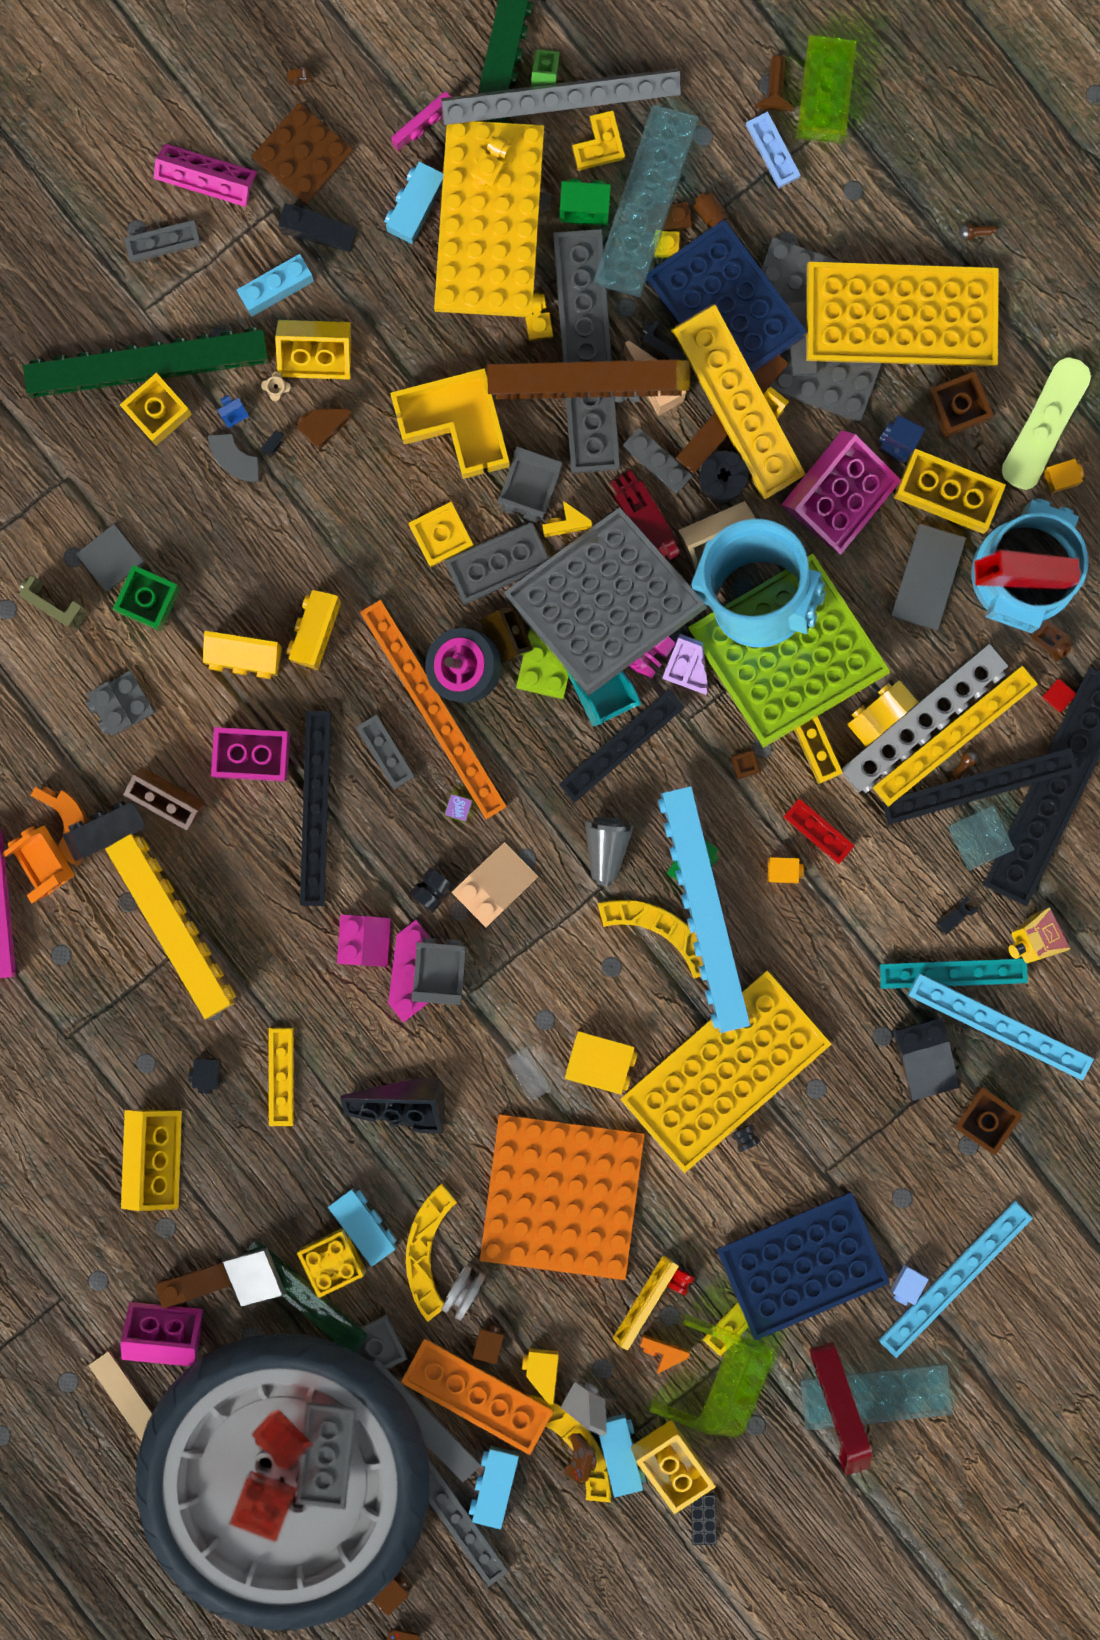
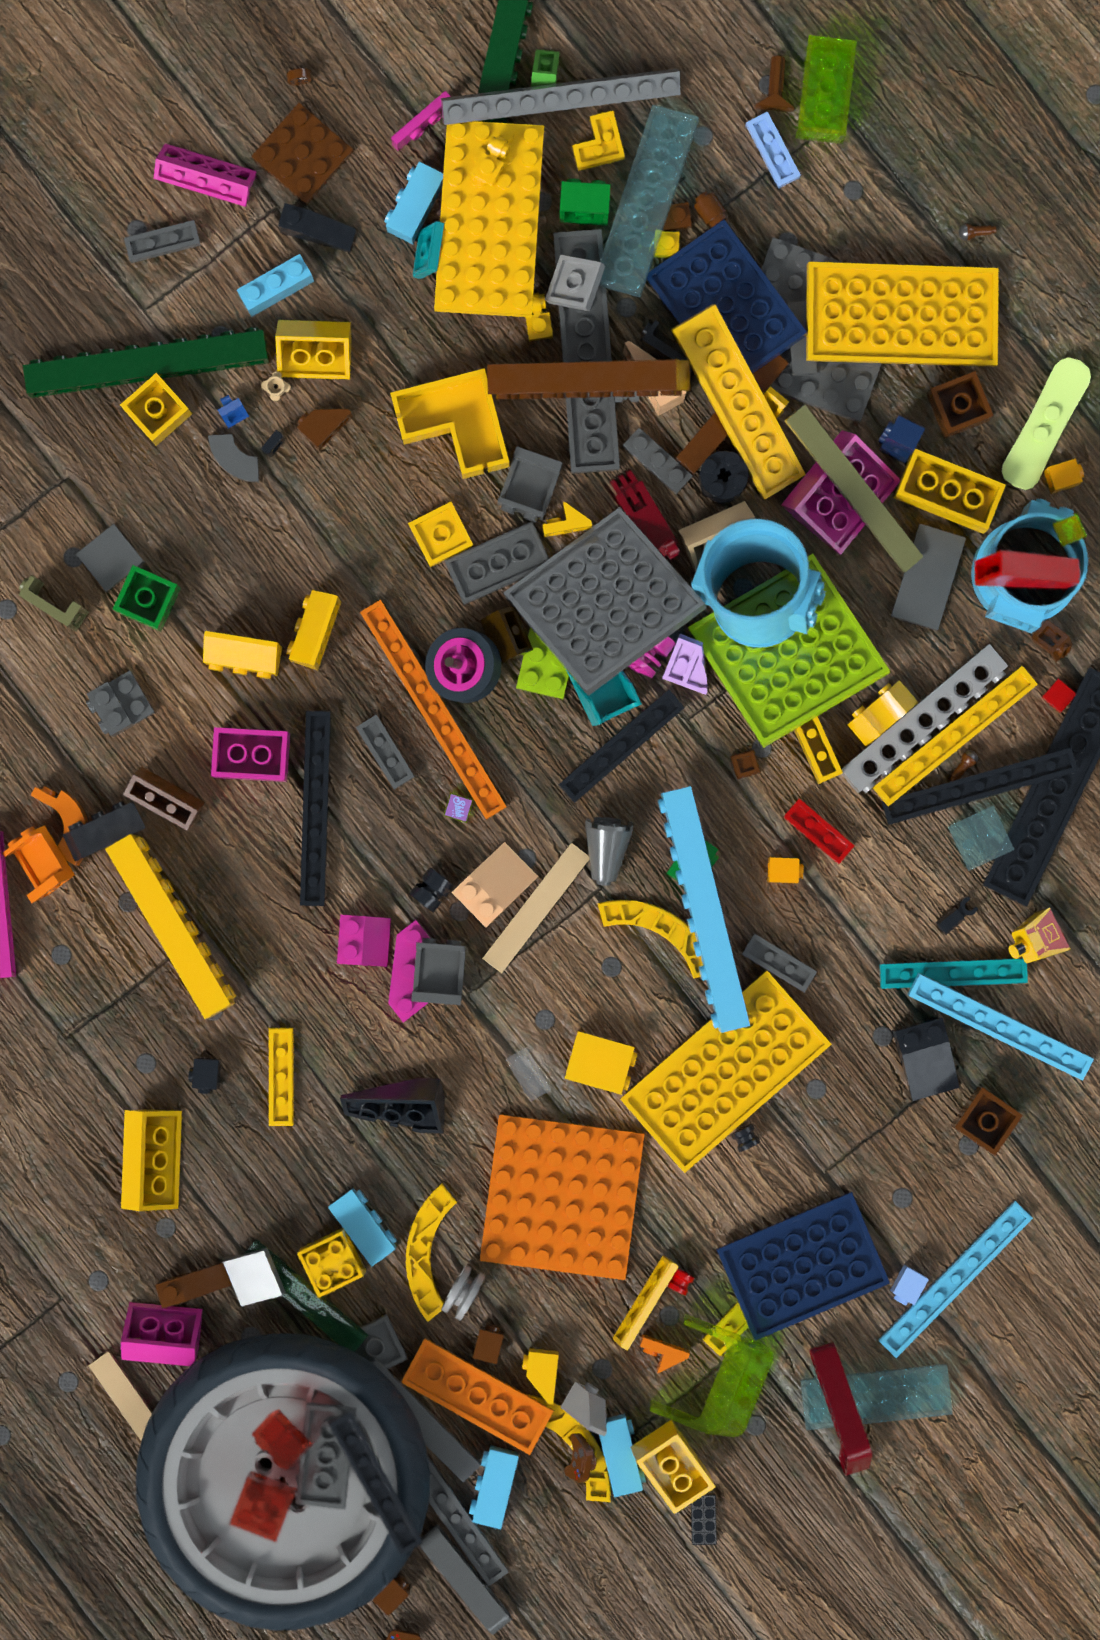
none -> black plate [328,1410,423,1555]
none -> teal tile [412,221,444,279]
none -> dark grey beam [420,1525,512,1635]
none -> tan tile [482,843,589,973]
none -> light grey plate [545,255,605,312]
none -> dark grey plate [741,934,817,993]
none -> olive tile [784,405,924,572]
none -> clear neon green tile [1053,514,1087,547]

